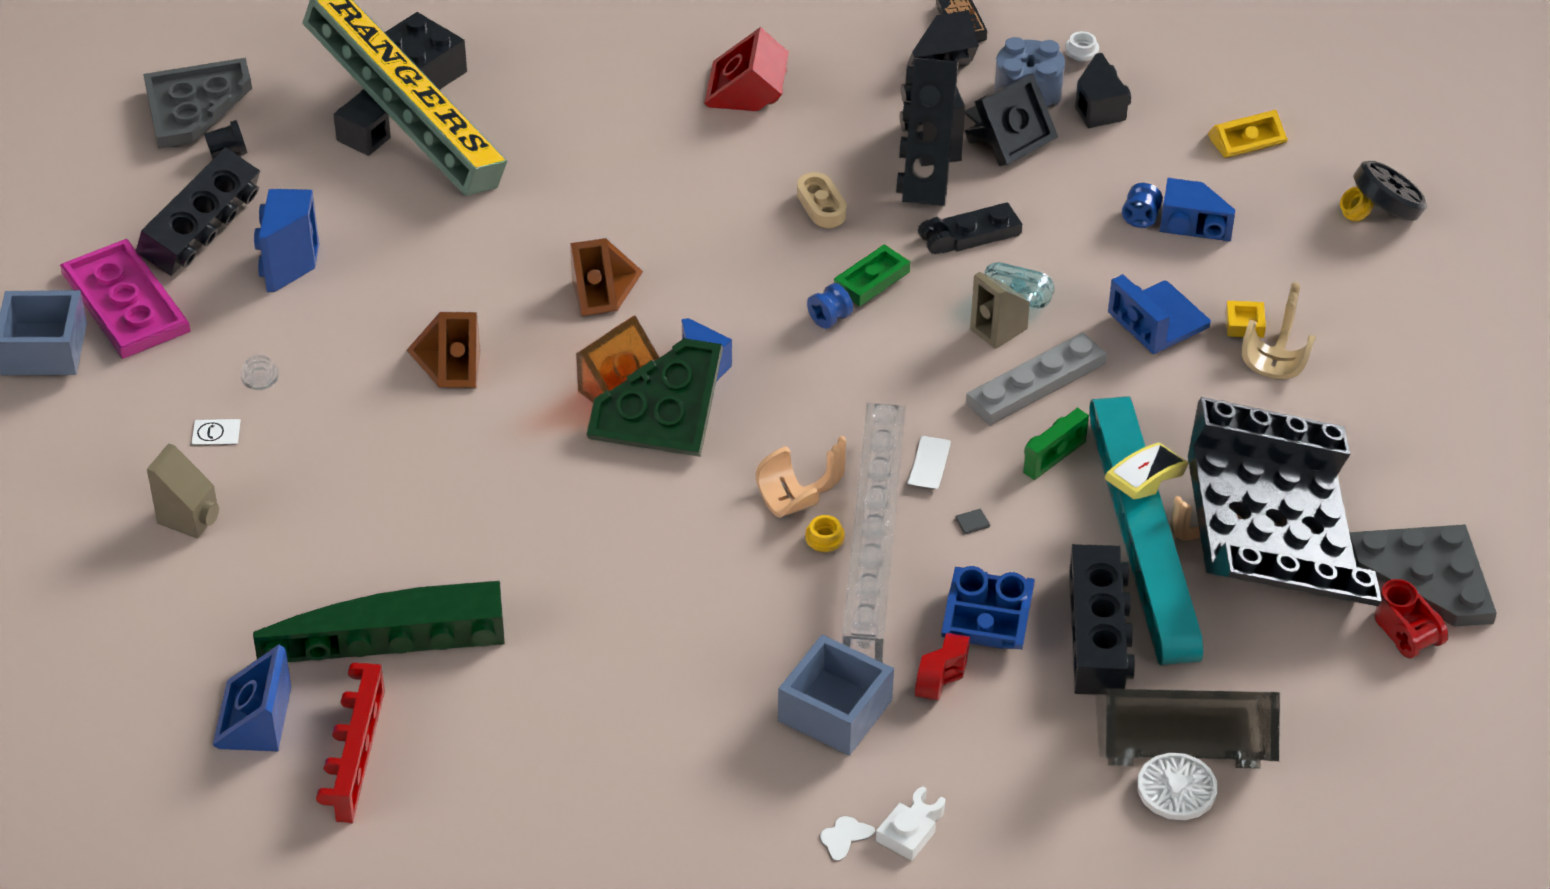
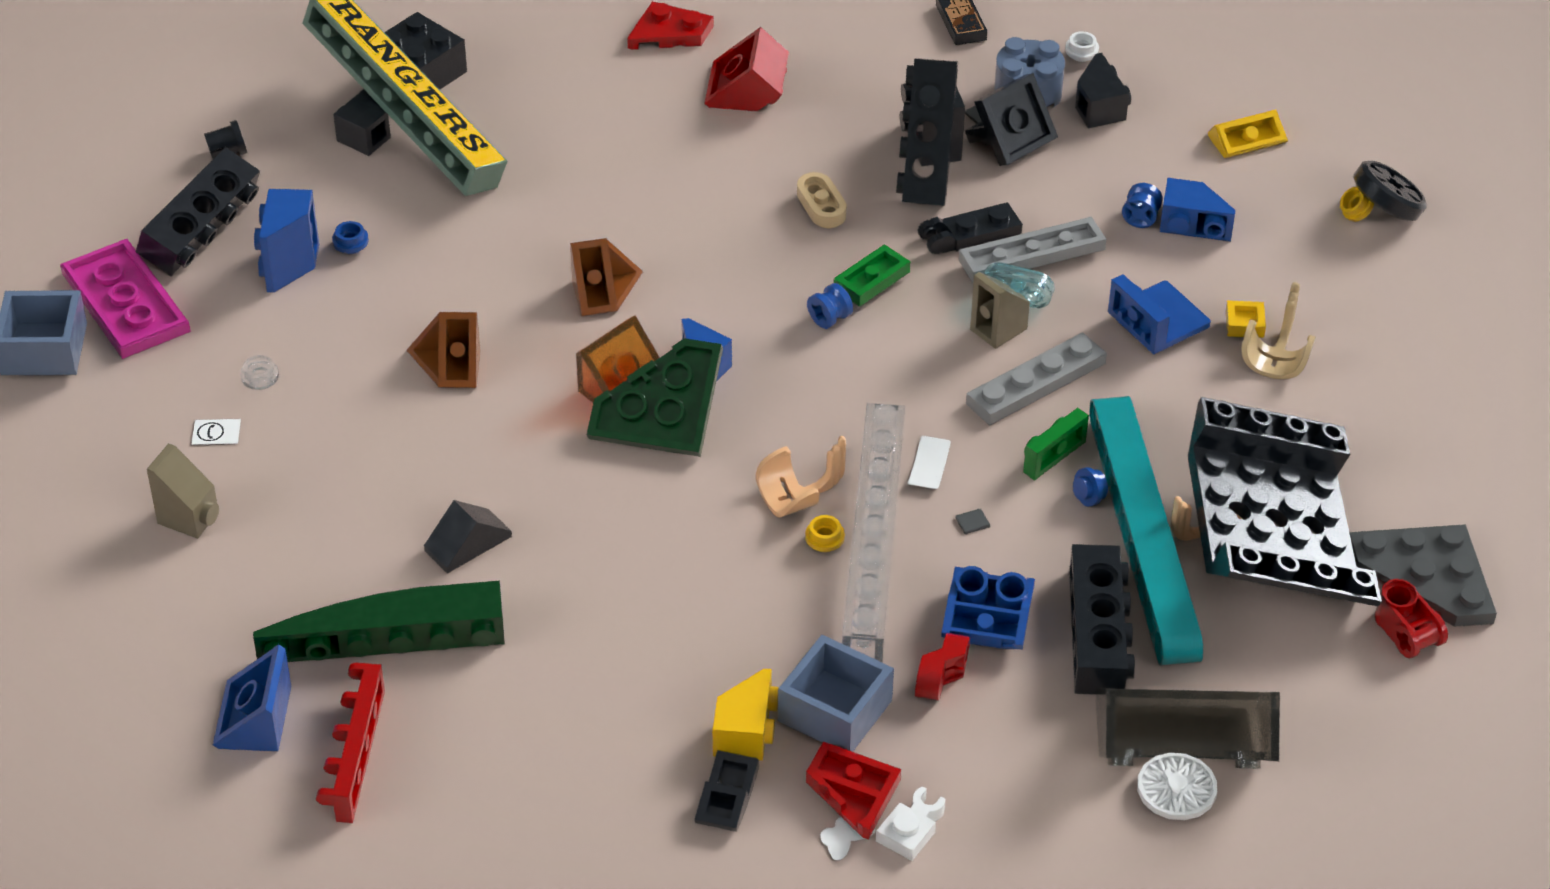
dark grey plate [143,57,252,149] -> none
black slope [907,10,979,67] -> none
slope [1104,443,1189,499] -> none
none -> blue plate [332,221,369,254]
none -> black slope [424,500,512,573]
none -> red wing [627,1,714,50]
none -> black slope [694,750,759,832]
none -> yellow slope [712,668,779,761]
none -> red wing [806,741,902,840]
none -> light grey plate [959,217,1107,283]
none -> blue plate [1073,467,1108,507]

